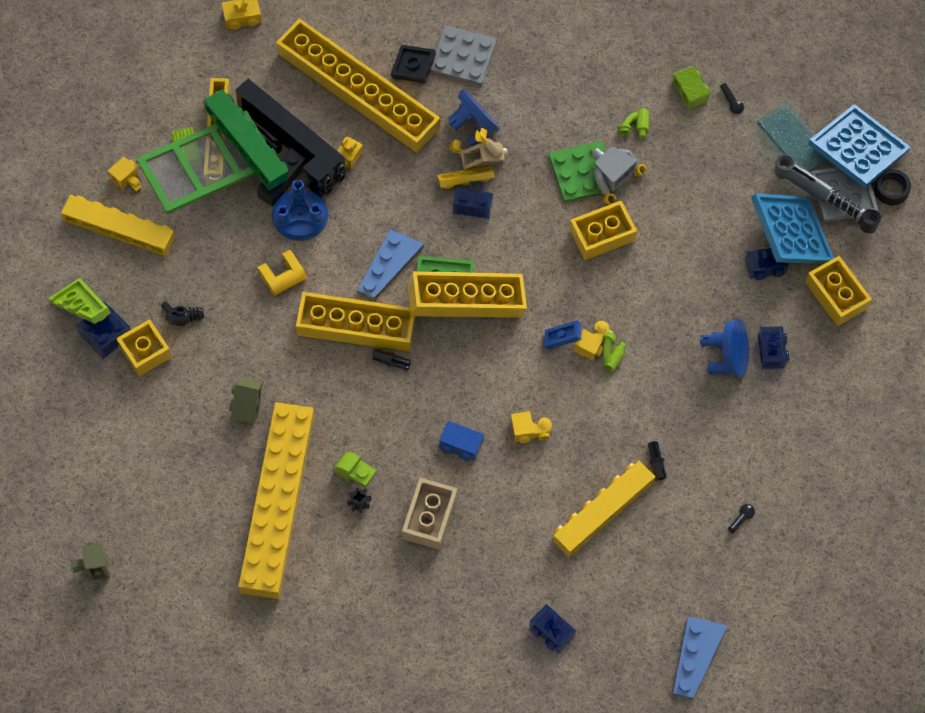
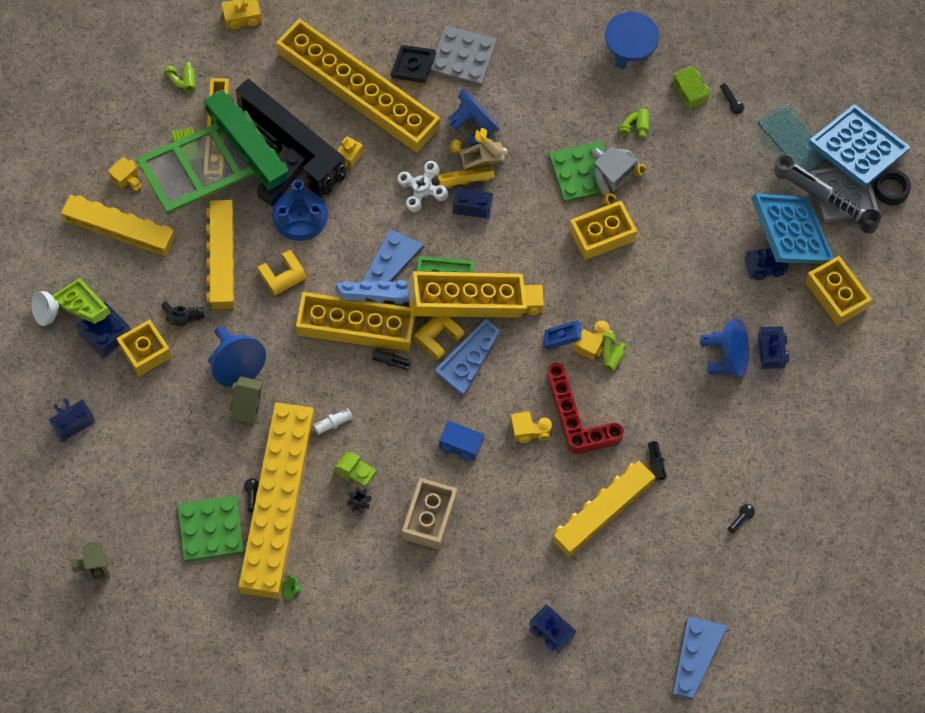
none -> white piece [31,291,59,326]
none -> clear blue brick [49,398,95,442]
none -> lime plant [163,62,196,92]
none -> bright green plate [178,496,244,562]
none -> yellow brick [206,200,234,309]
none -> blue piece [208,326,266,387]
none -> black bar [244,478,259,513]
none -> bright green plant [282,575,301,600]
none -> white pin [313,408,353,435]
none -> medium blue wing [335,280,409,305]
none -> white gear [397,161,448,213]
none -> yellow connector [413,317,465,361]
none -> medium blue wing [435,319,500,396]
none -> yellow brick [524,285,544,316]
none -> red beam [547,362,624,454]
none -> blue piece [605,12,659,69]

